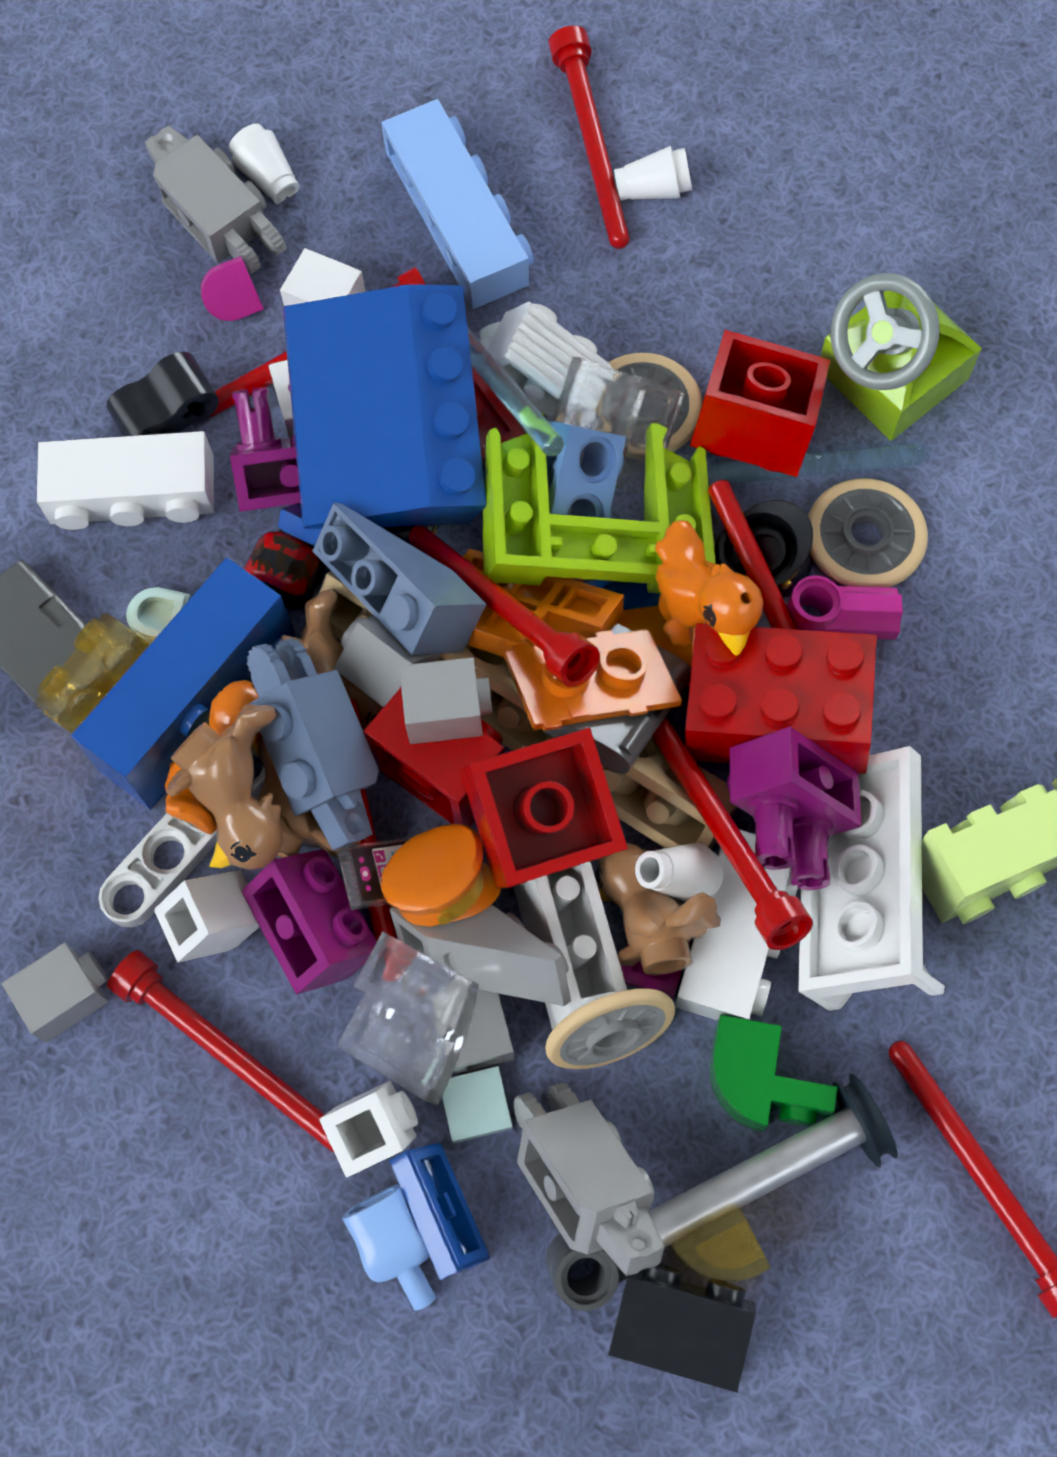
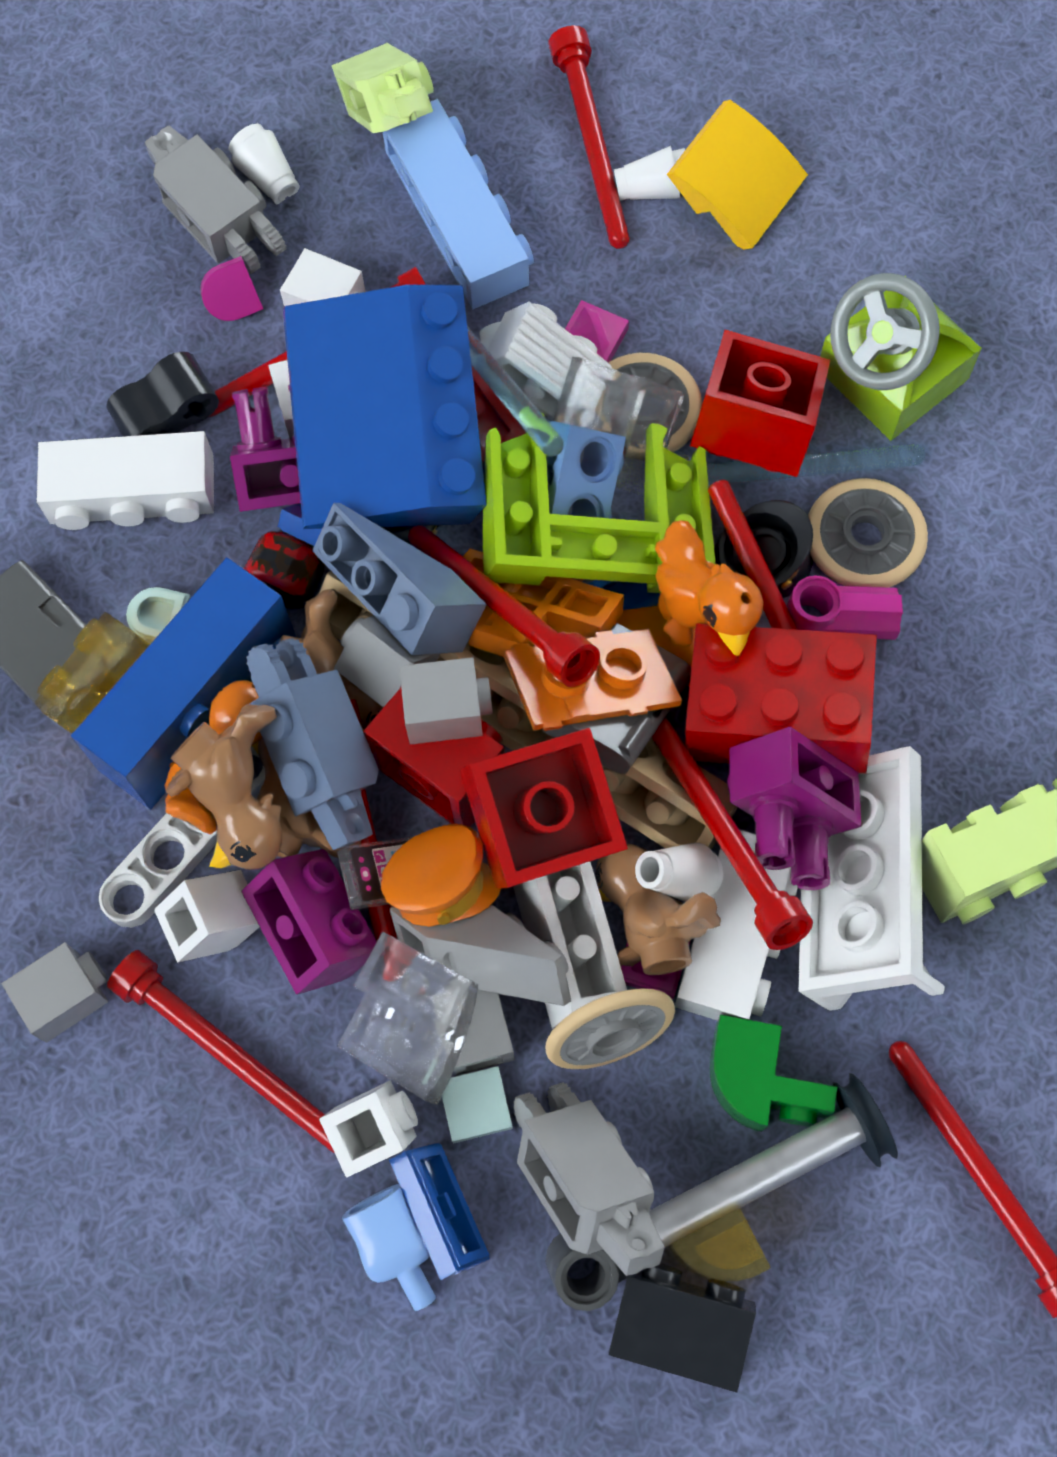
none -> yellowish green hinge [332,43,434,133]
none -> dark pink tile [565,300,629,363]
none -> yellow slope [667,100,808,250]

